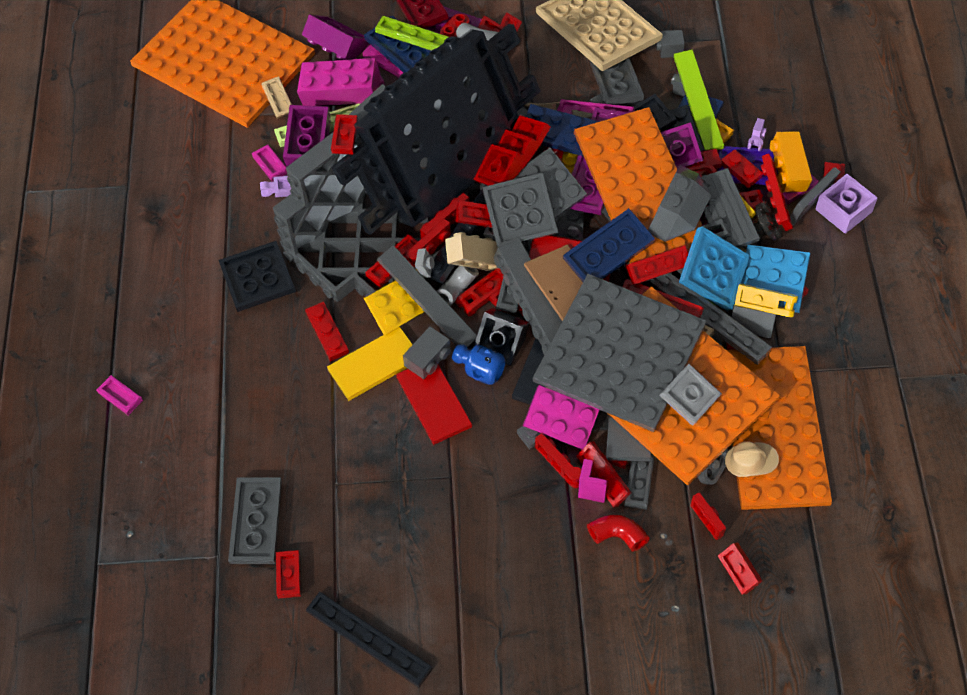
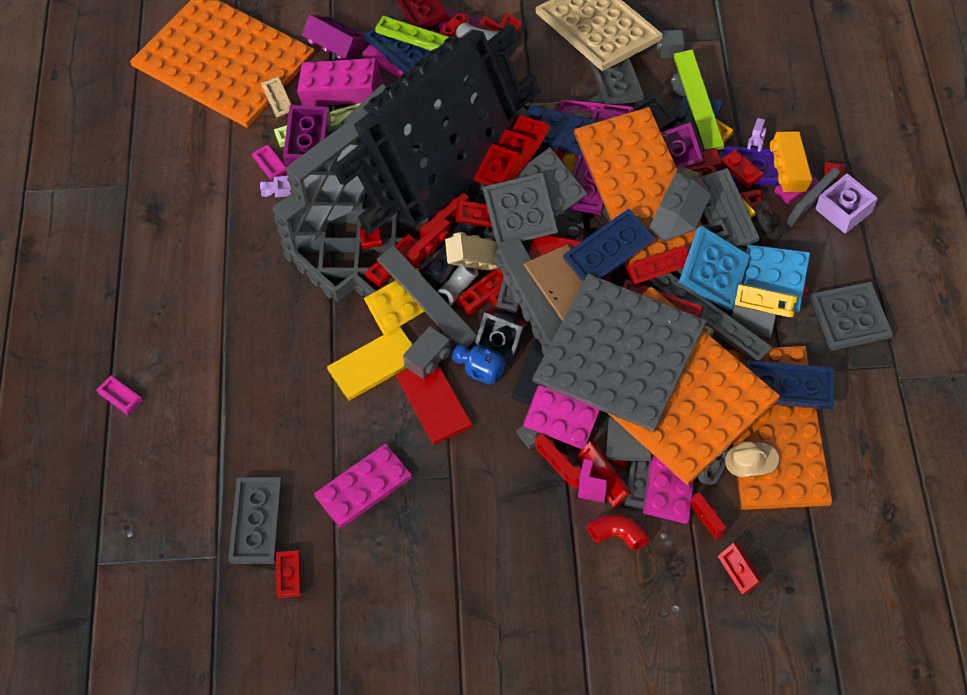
black plate [218,241,296,312] -> none
red plate [305,302,349,361] -> none
black tile [306,591,433,688] -> none
red plate [331,114,358,155] -> none
light grey plate [415,248,434,278] -> none
light grey tile [659,364,722,426] -> none
red plate [761,153,793,231] -> none
none -> dark pink plate [314,443,412,529]
none -> red tile [359,228,383,249]
none -> dark pink plate [643,453,694,524]
none -> dark blue plate [745,360,834,410]
none -> dark grey plate [810,282,893,351]

